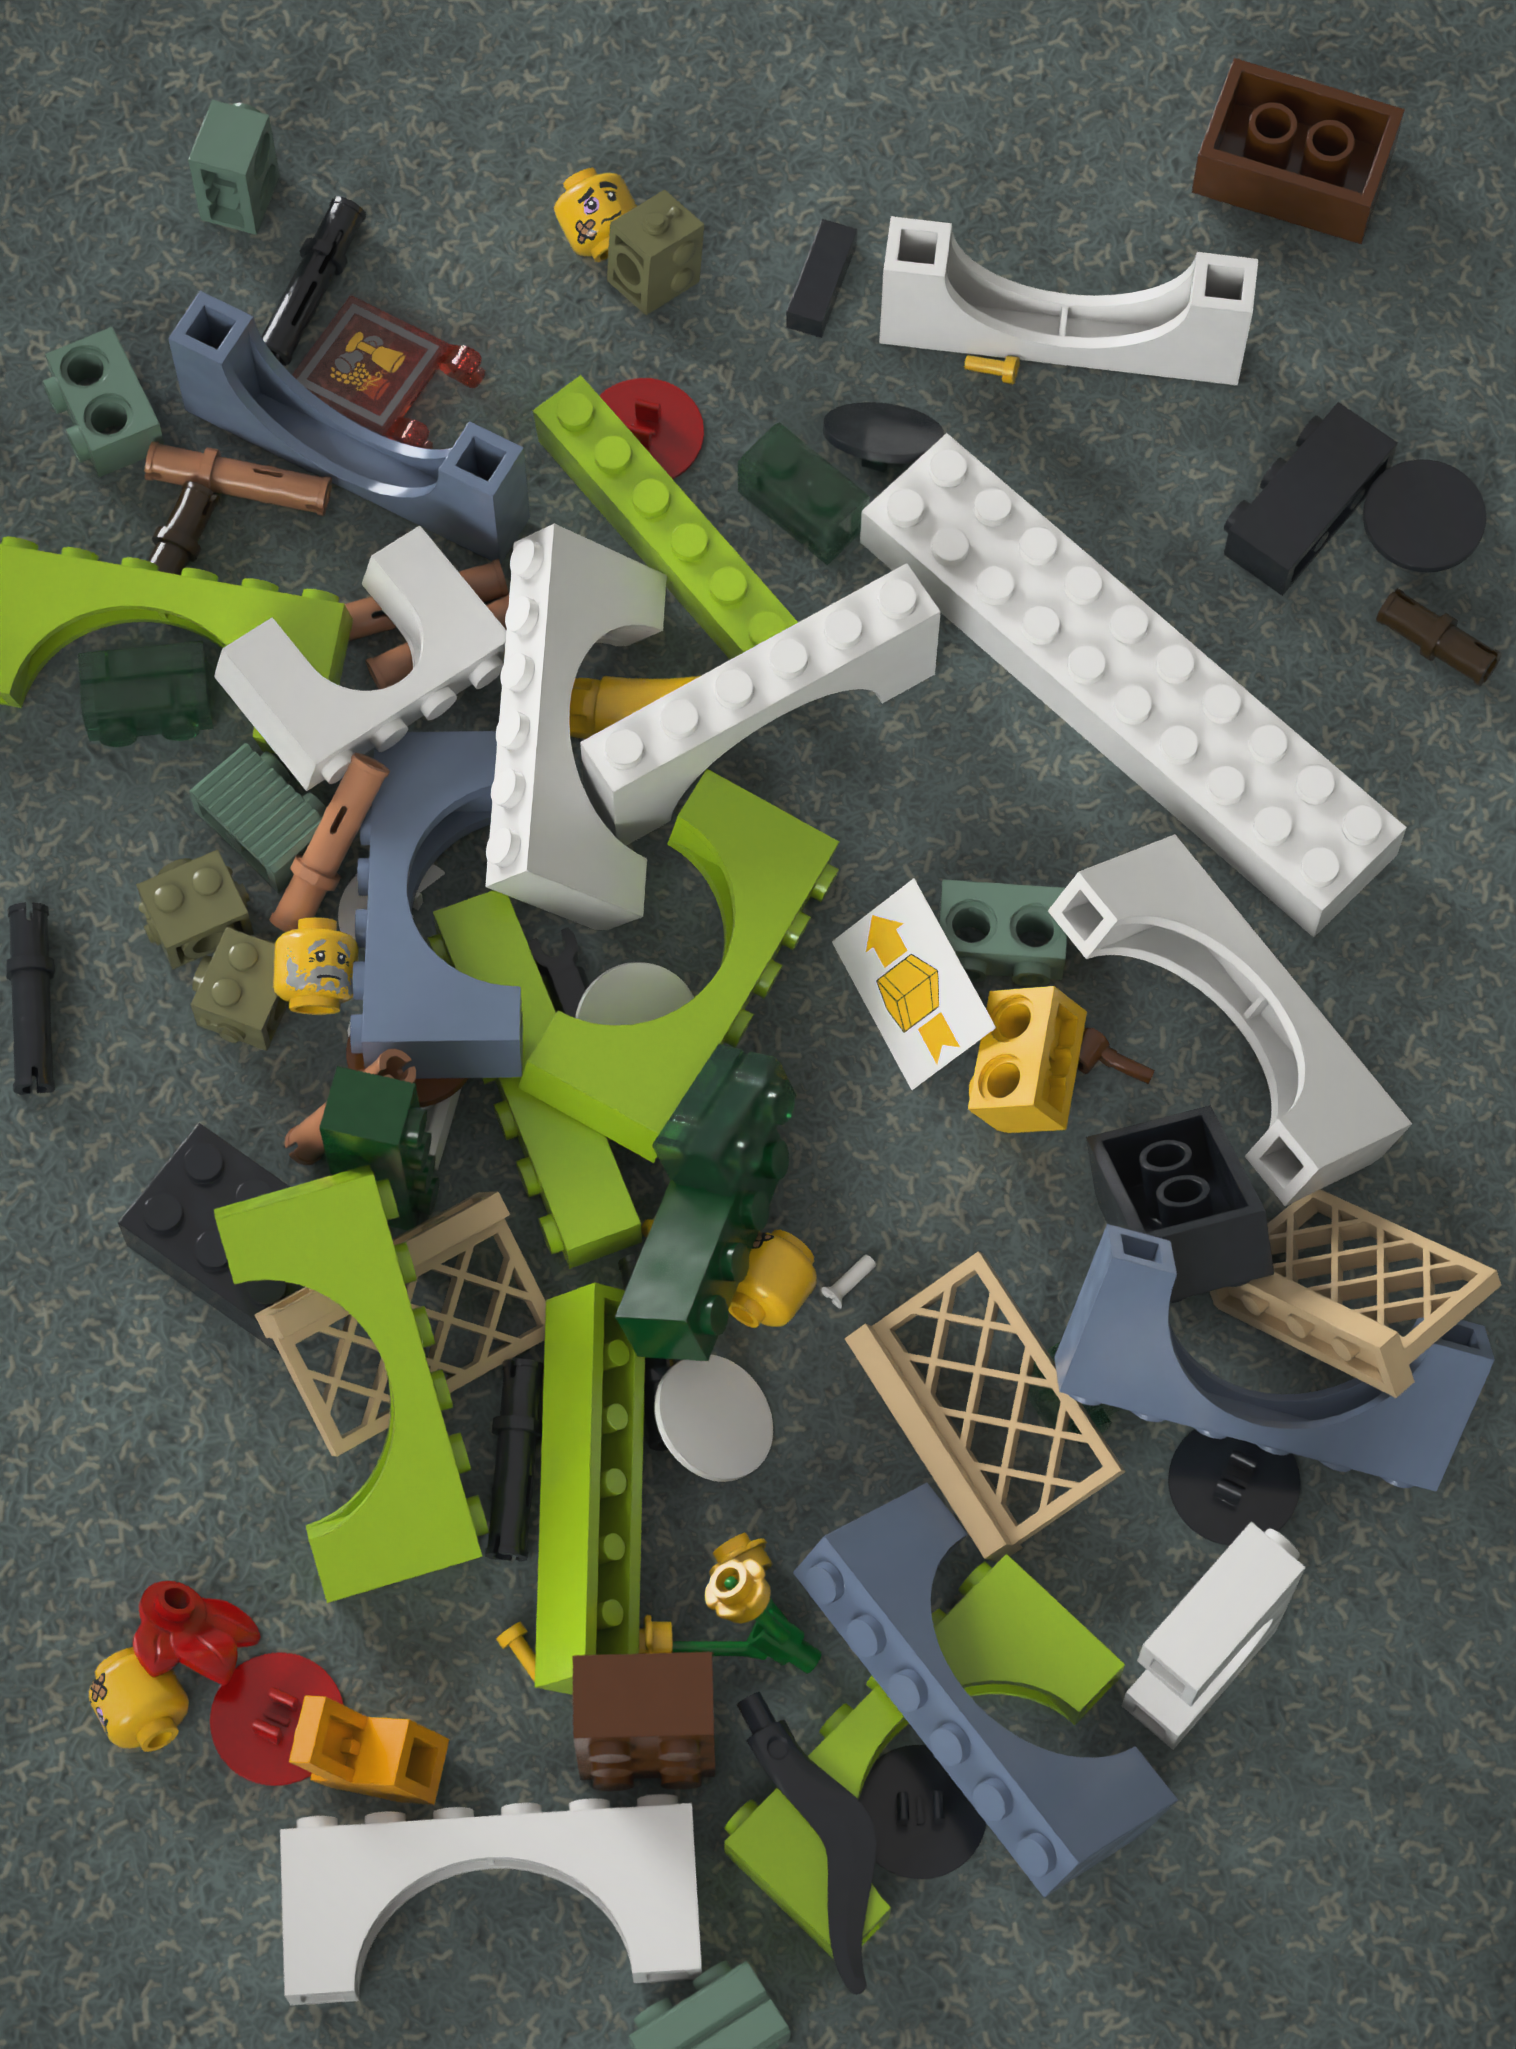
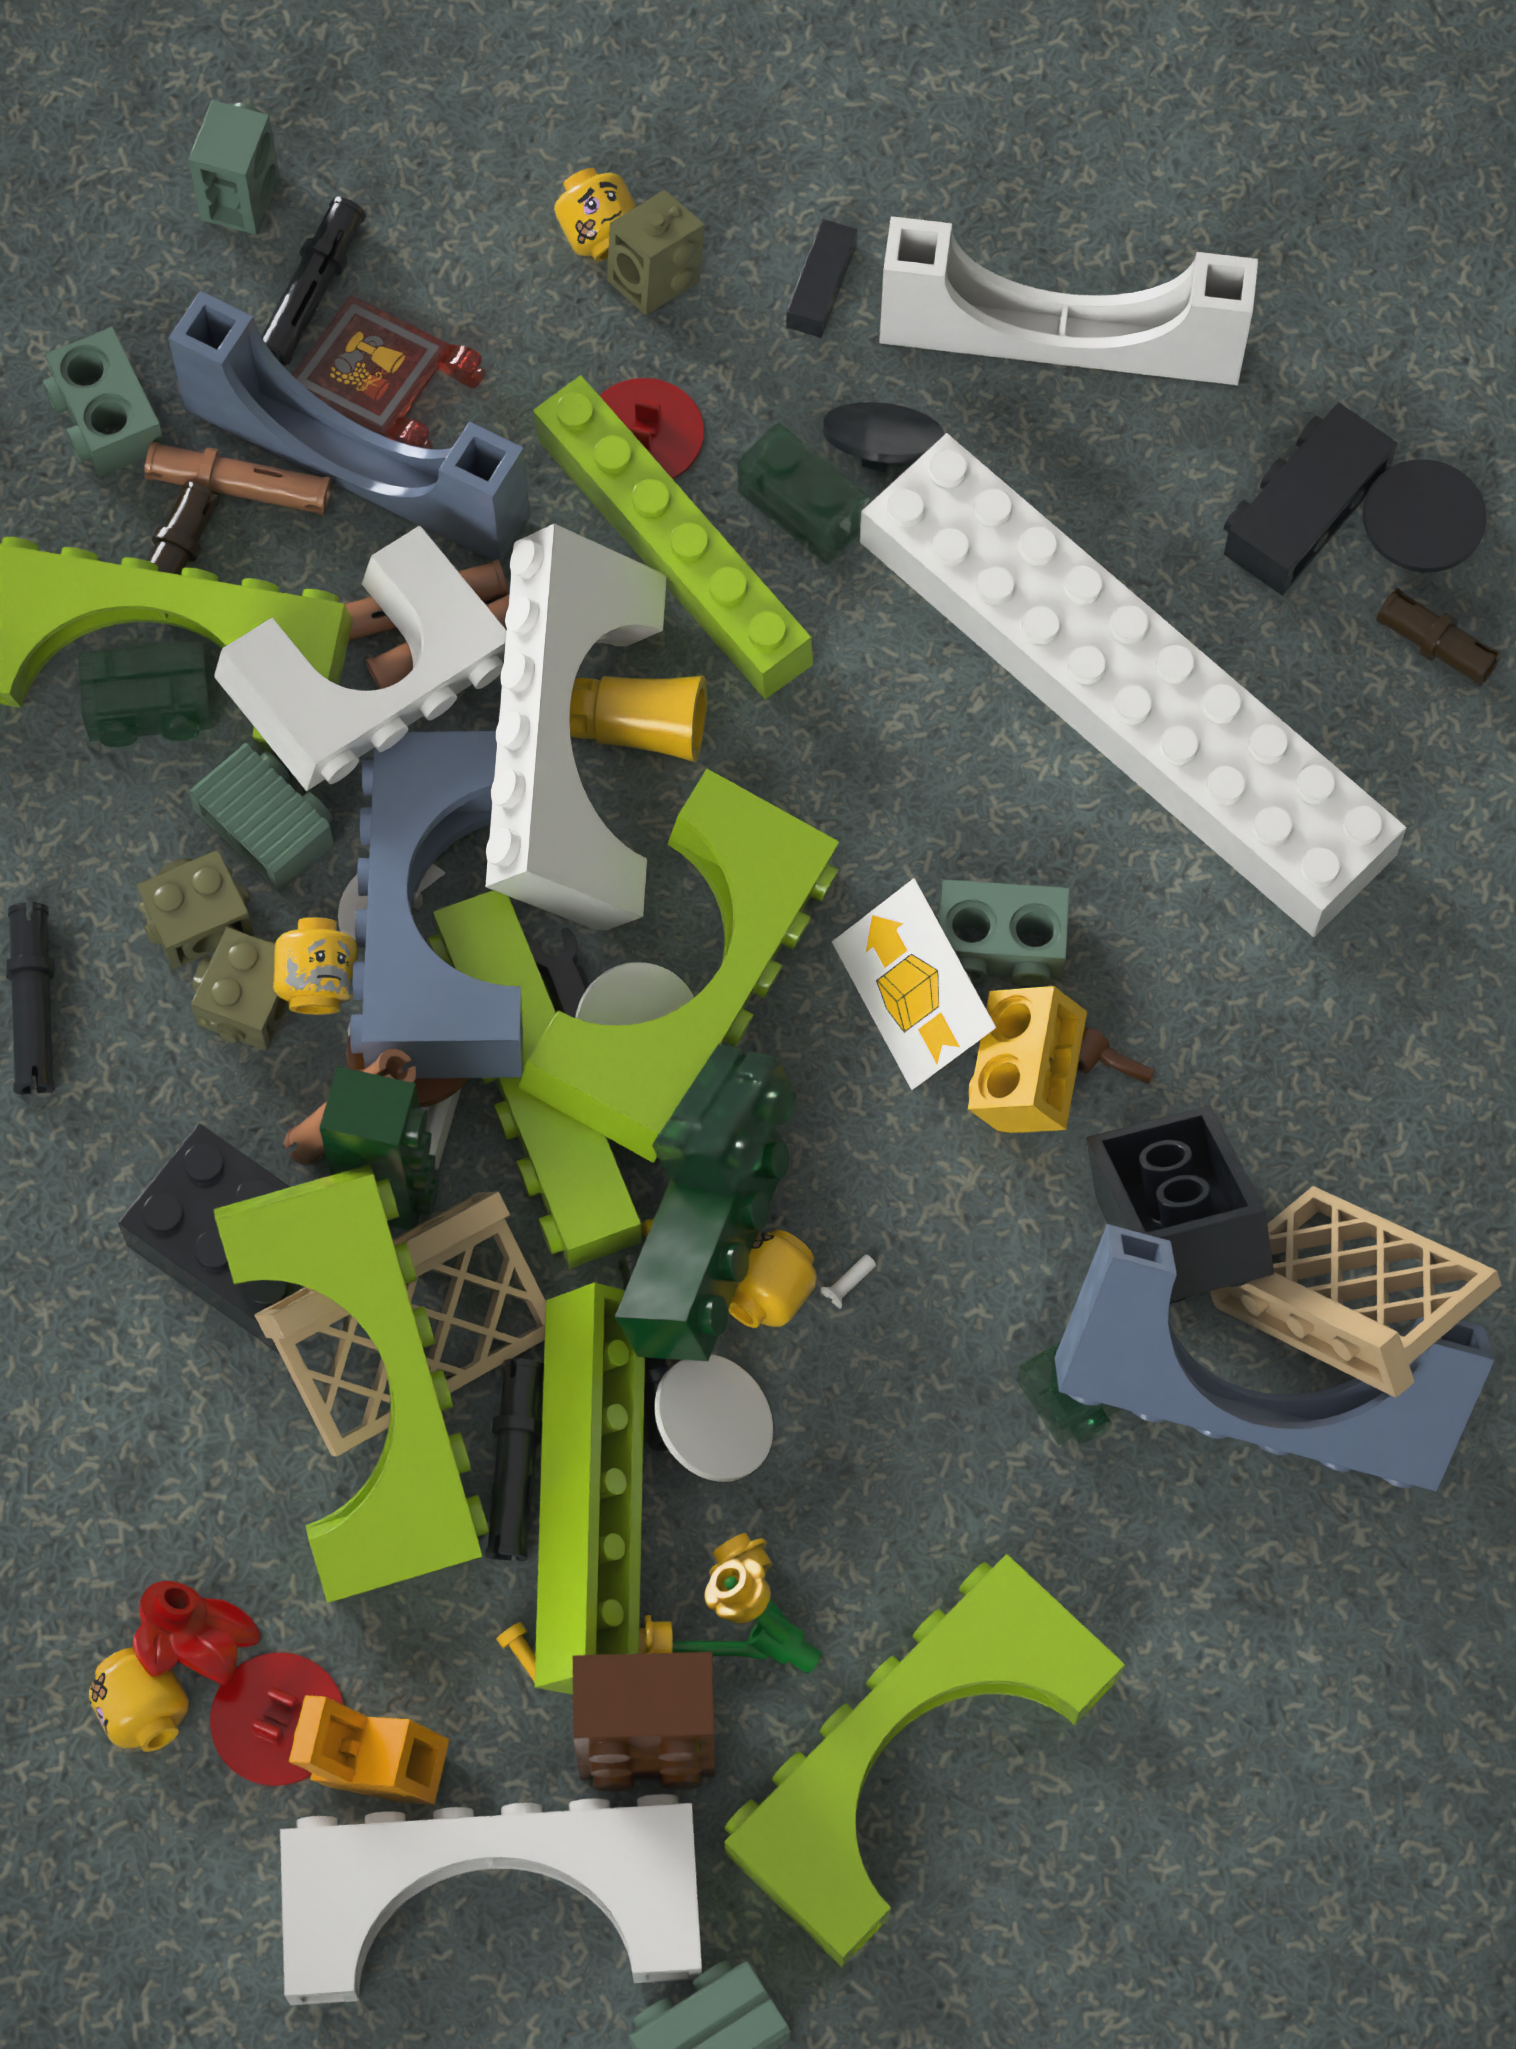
nougat pin [269,753,390,932] -> none
white arch [580,563,941,846] -> none
black piece [737,1692,877,1995] -> none
sand blue arch [793,1483,1178,1898] -> none
tan fence [844,1251,1126,1562] -> none
black piece [859,1745,987,1879] -> none
yellow piece [964,355,1020,385] -> none
white arch [1048,834,1412,1206] -> none
white arch [1122,1522,1305,1750] -> none
black piece [1168,1429,1300,1546] -> none
reddish brown brick [1191,58,1405,244] -> none

